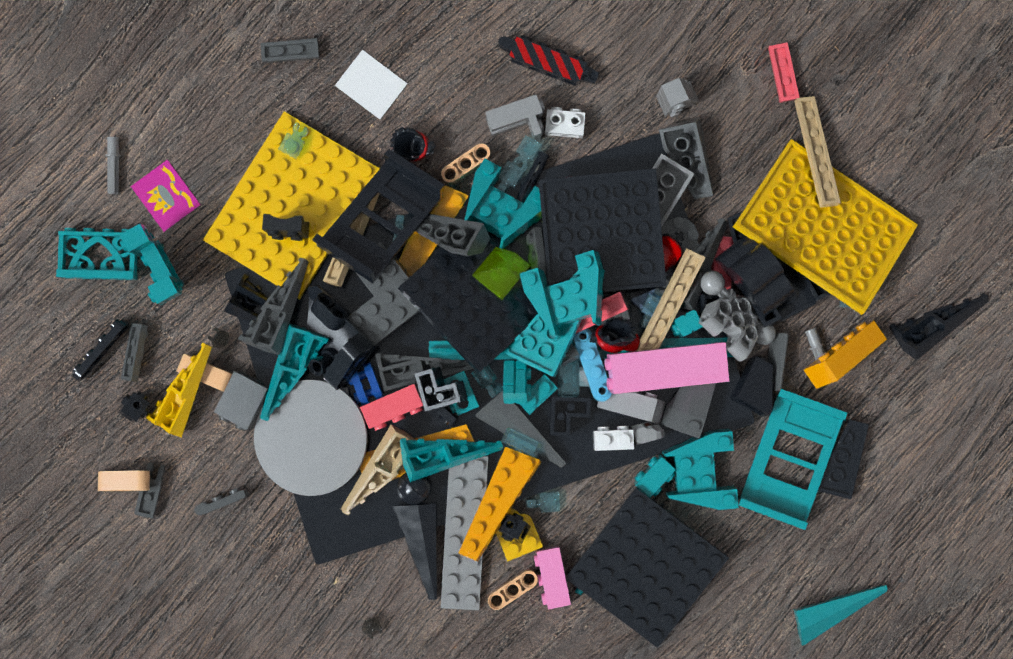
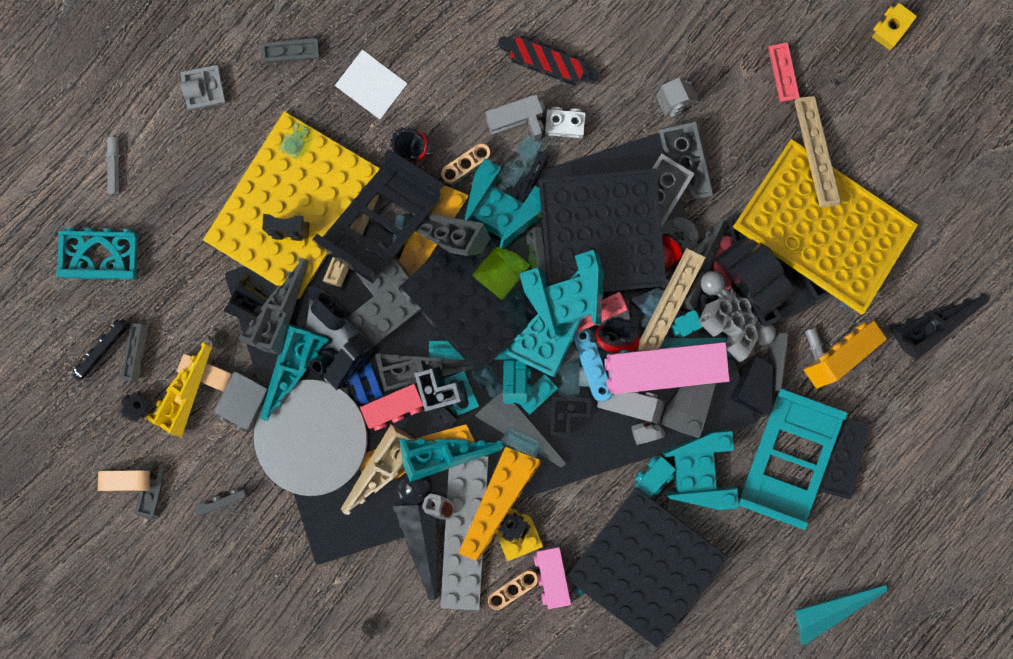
teal wedge [119,224,184,305] -> none
dark pink sticker [130,160,200,232] -> none
clear light blue plate [526,492,560,513] -> none
white brick [593,426,634,451] -> none
none -> light grey plate [180,65,226,111]
none -> light grey rock [422,494,454,520]
none -> yellow brick [872,3,917,50]

